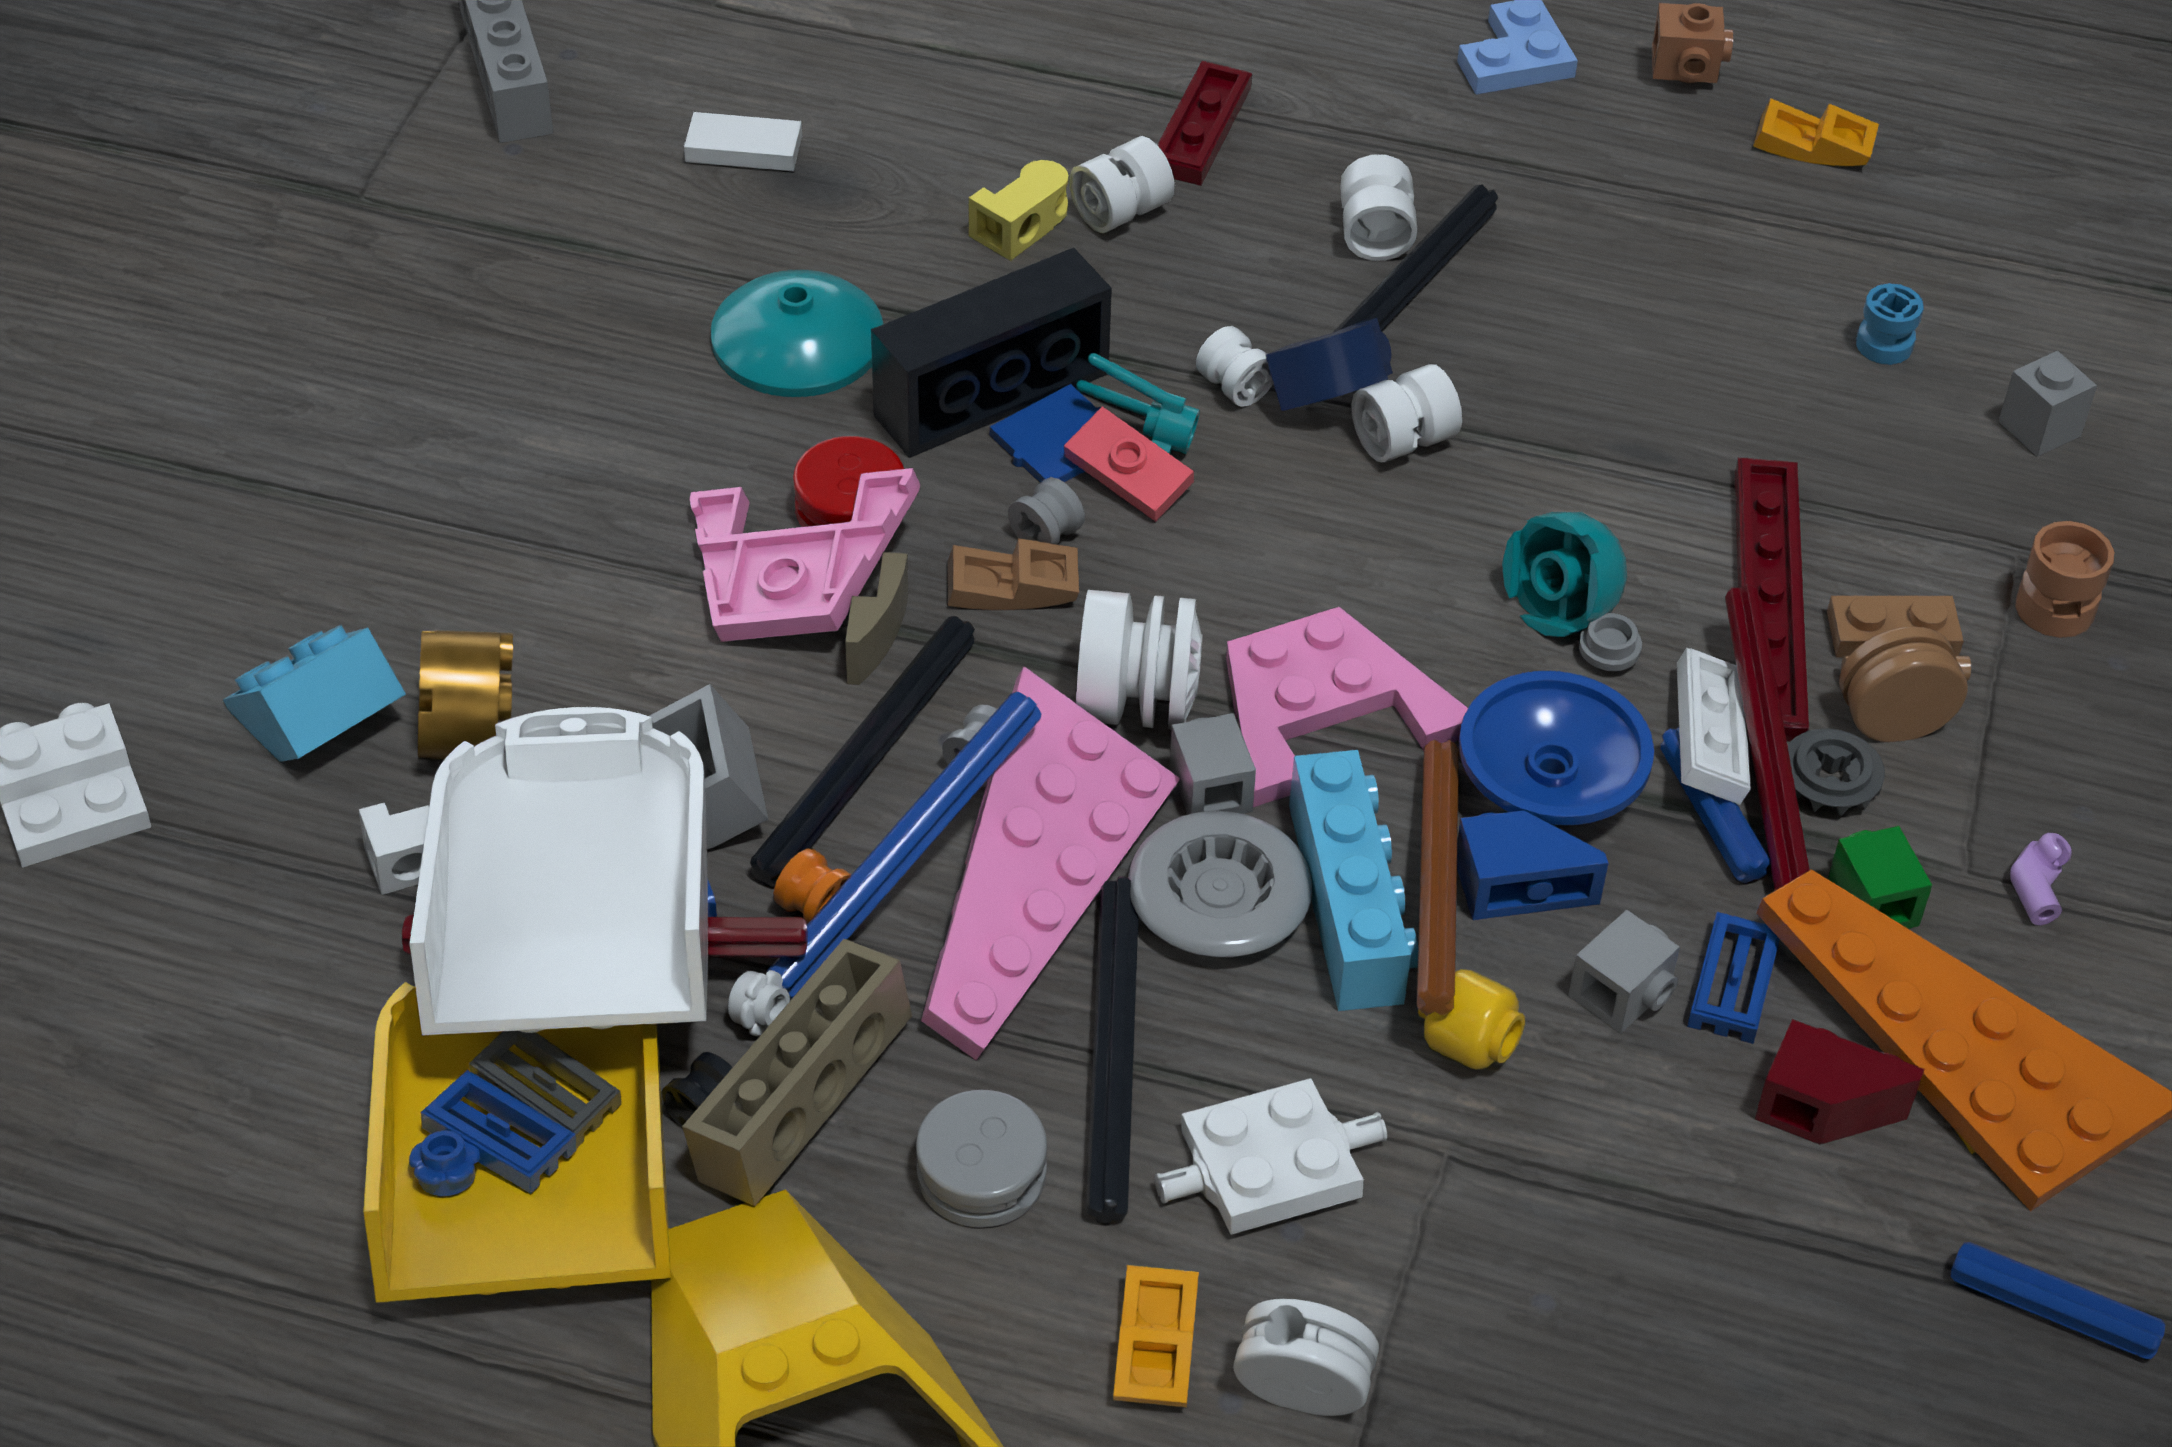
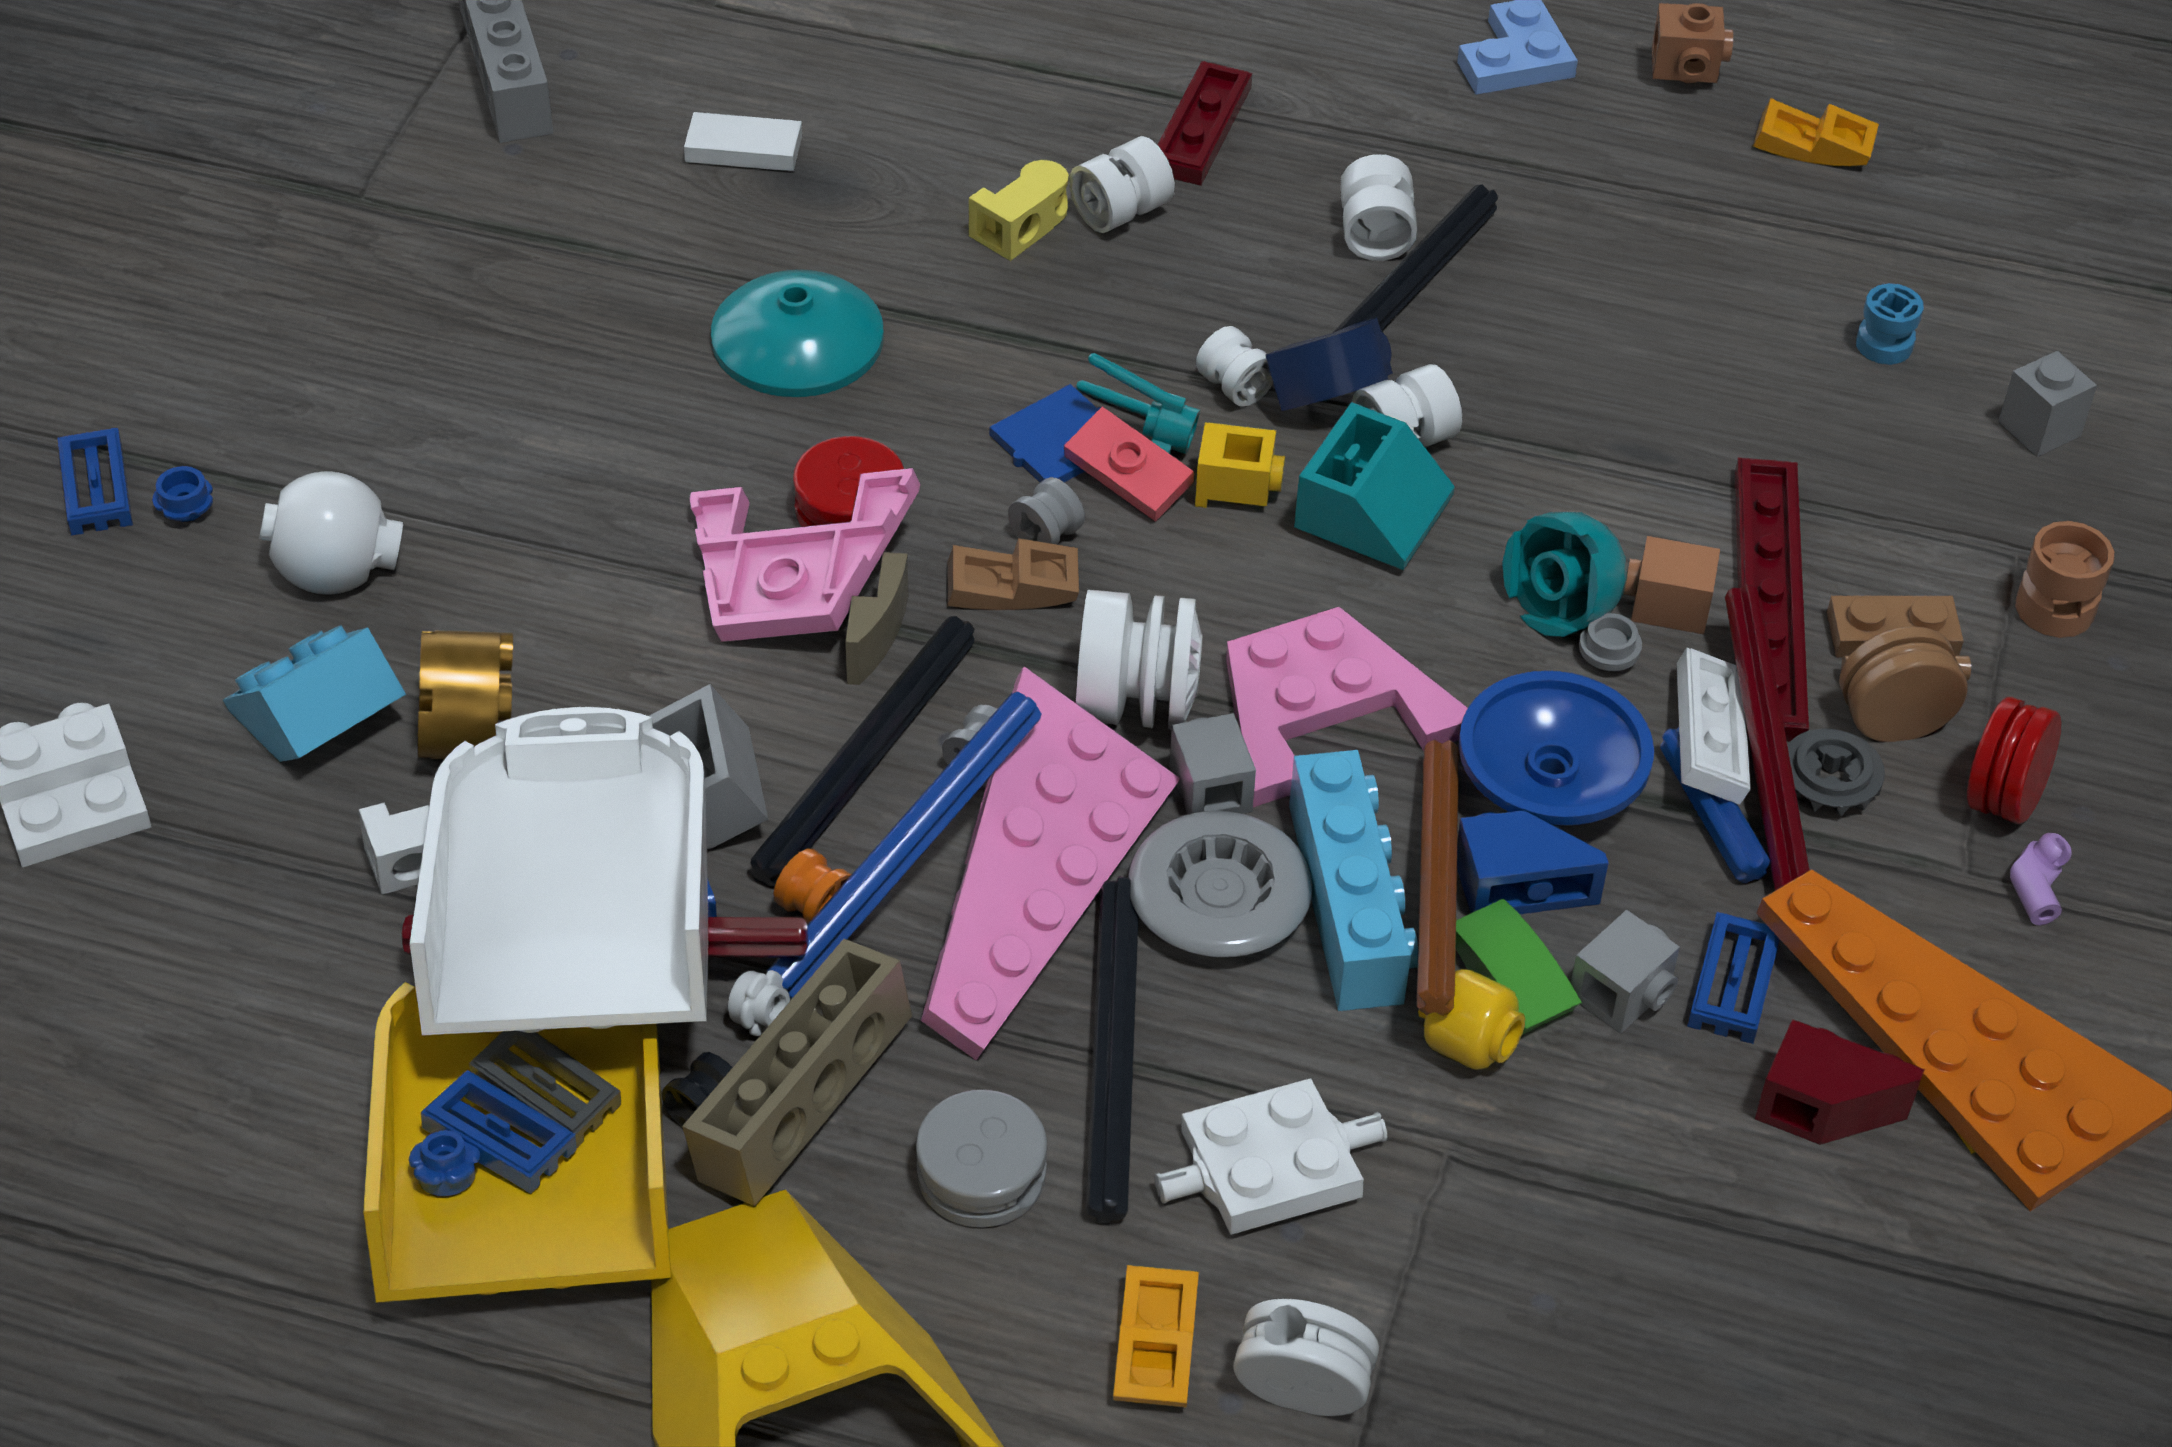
black brick [871,247,1112,458] -> none
green brick [1828,826,1932,929] -> none
blue axle [1951,1242,2165,1359] -> none
none -> blue tile [57,428,133,536]
none -> blue plate [152,466,213,522]
none -> white brick [259,471,403,594]
none -> yellow brick [1195,422,1285,508]
none -> teal slope [1294,402,1455,570]
none -> bright green slope [1456,898,1582,1035]
none -> nougat brick [1623,536,1720,634]
none -> red head [1967,697,2062,824]

